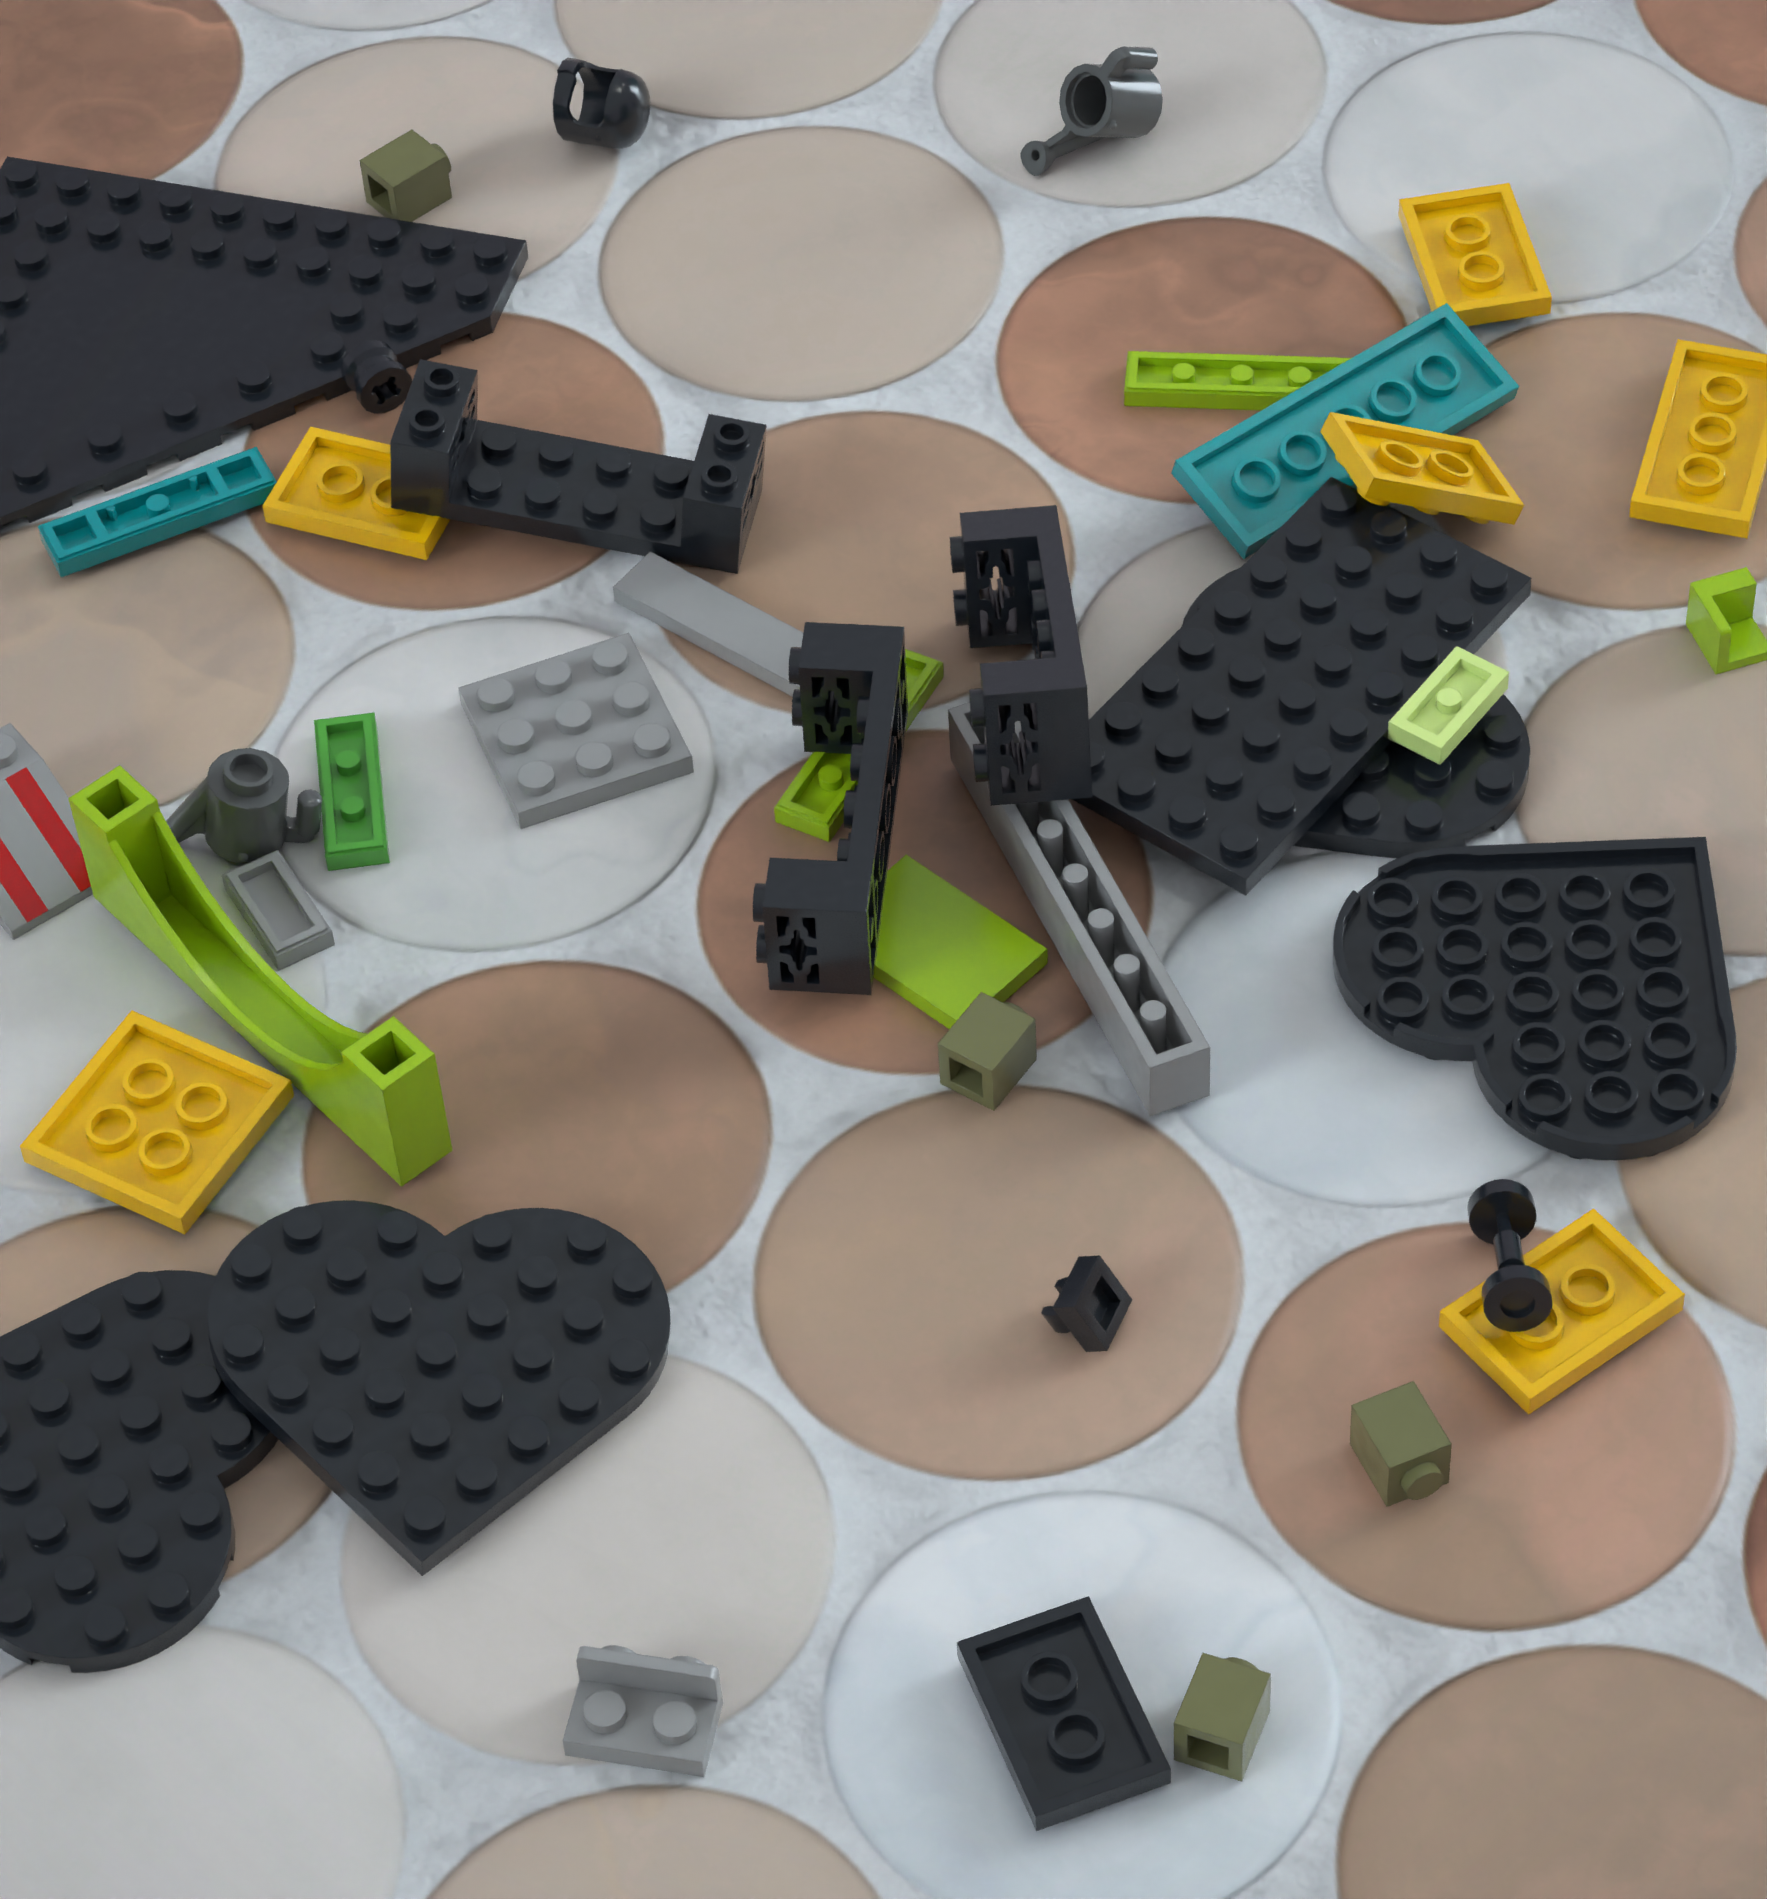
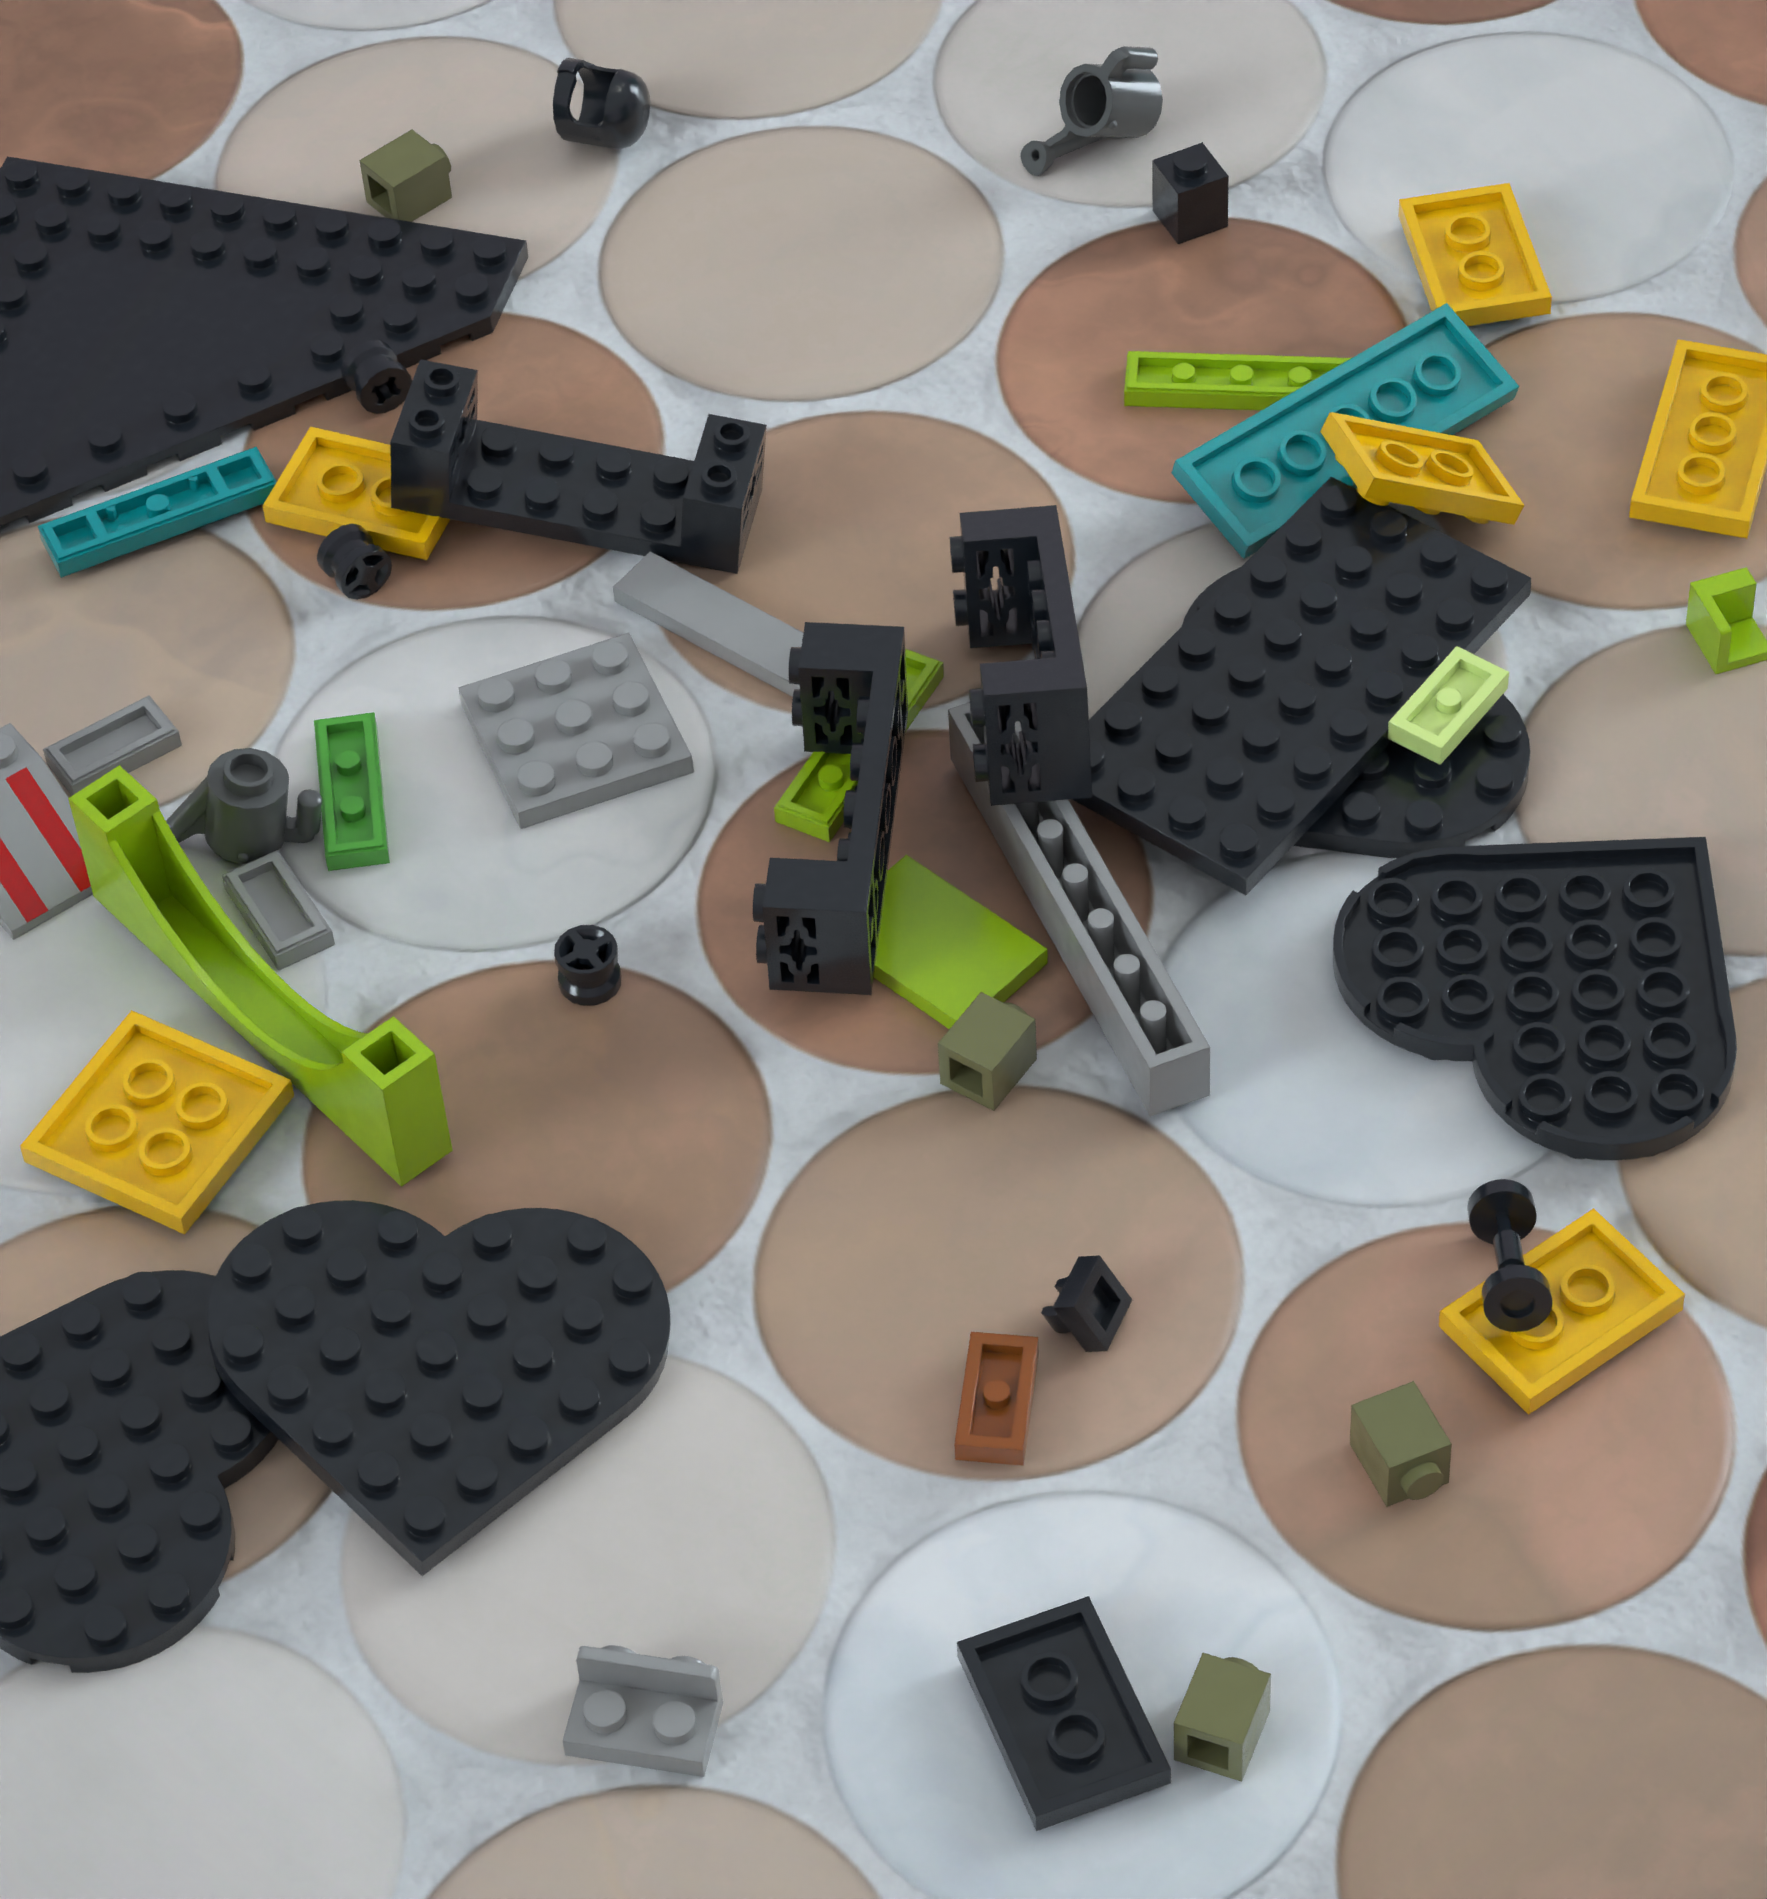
none -> light grey tile [43,695,182,795]
none -> black wheel [317,524,392,600]
none -> black wheel [554,925,622,1006]
none -> dark orange plate [954,1332,1039,1466]
none -> black brick [1152,142,1229,244]

